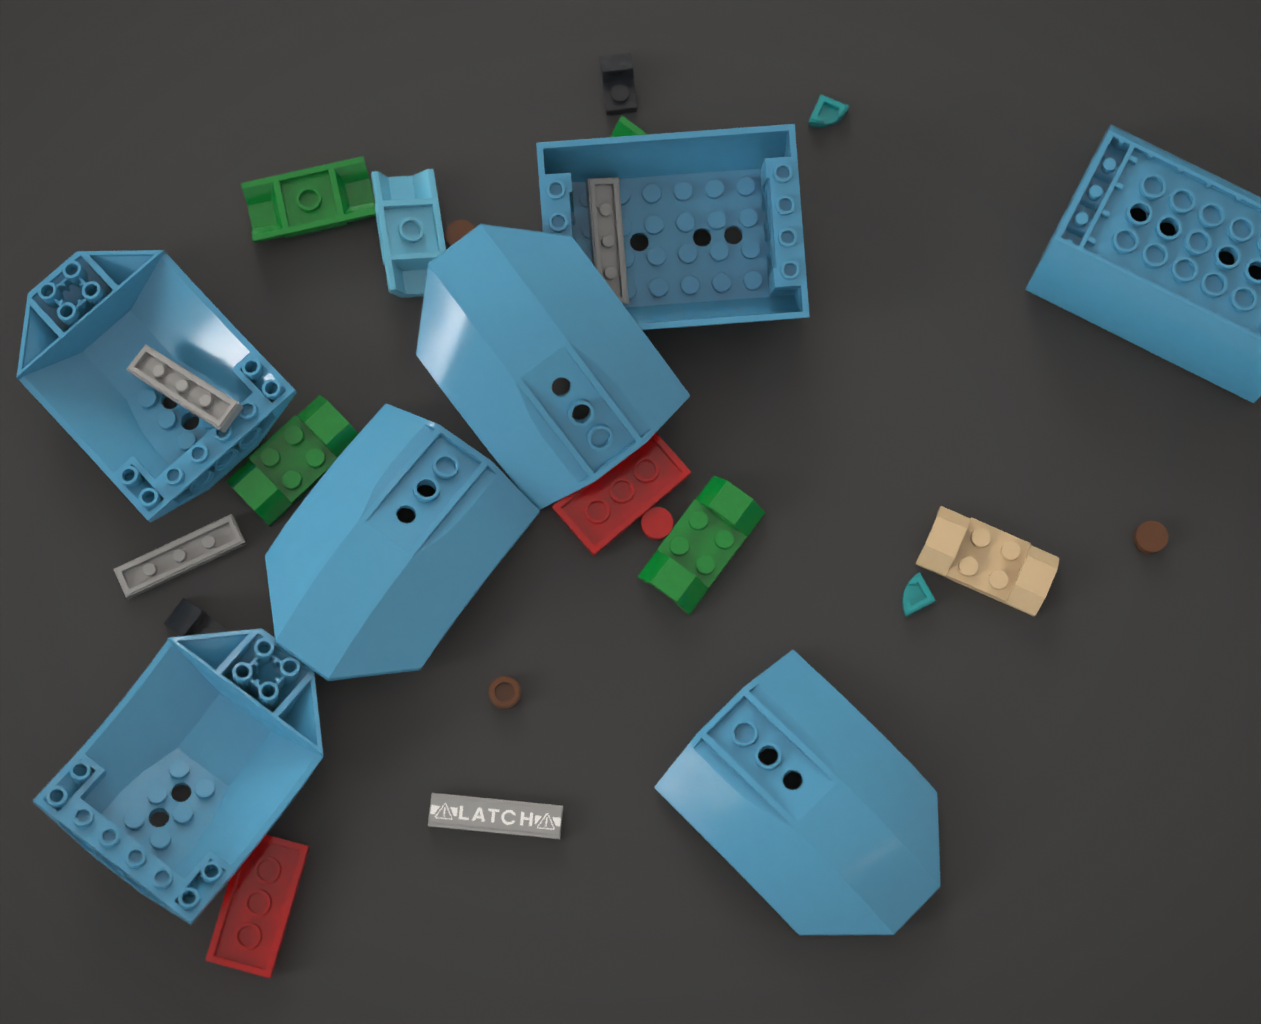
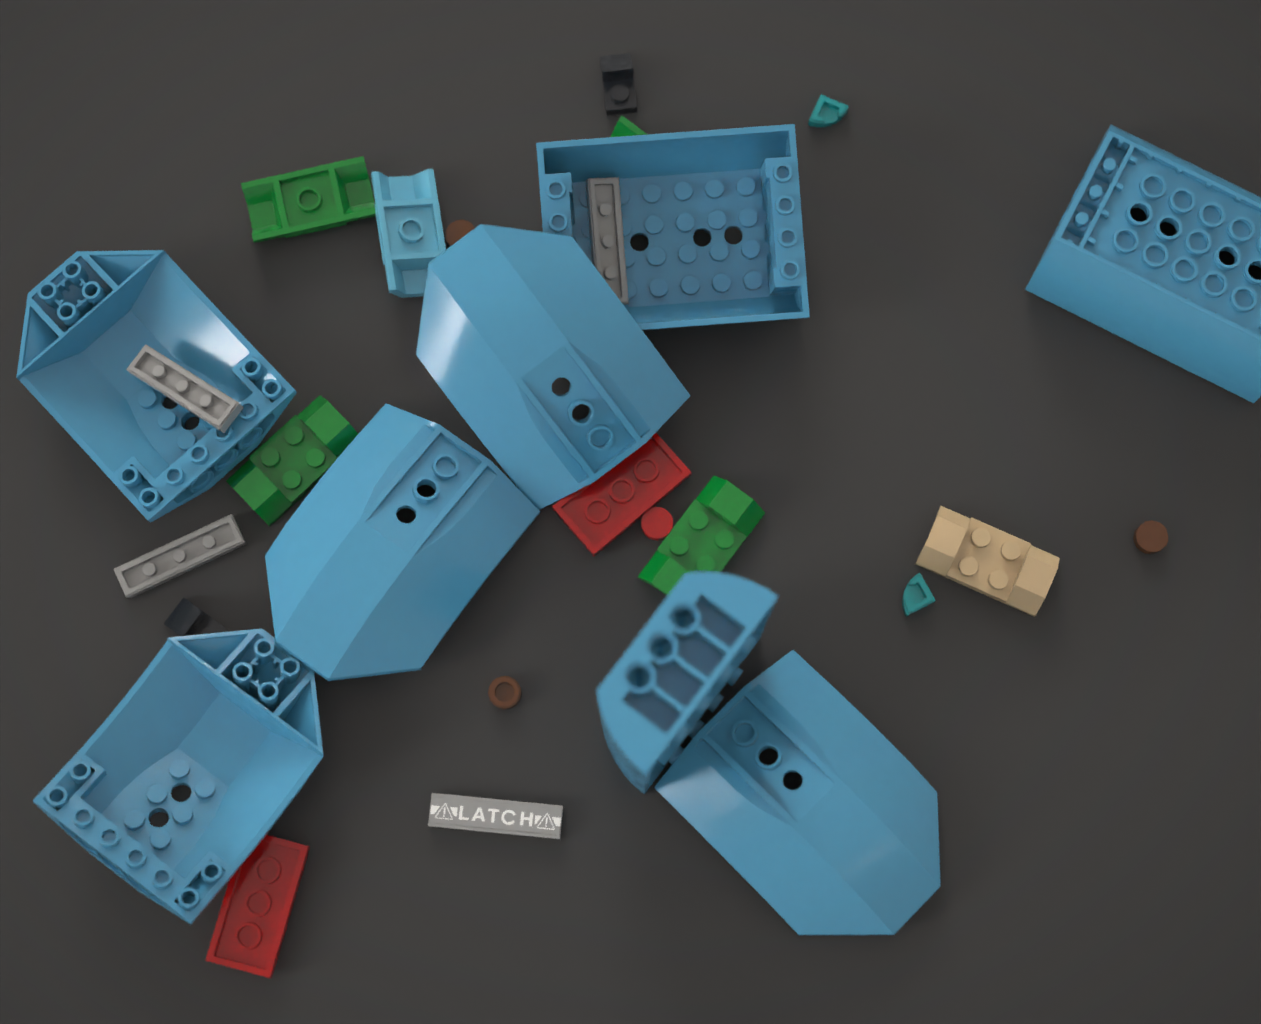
none -> dark azure slope [596,572,778,794]

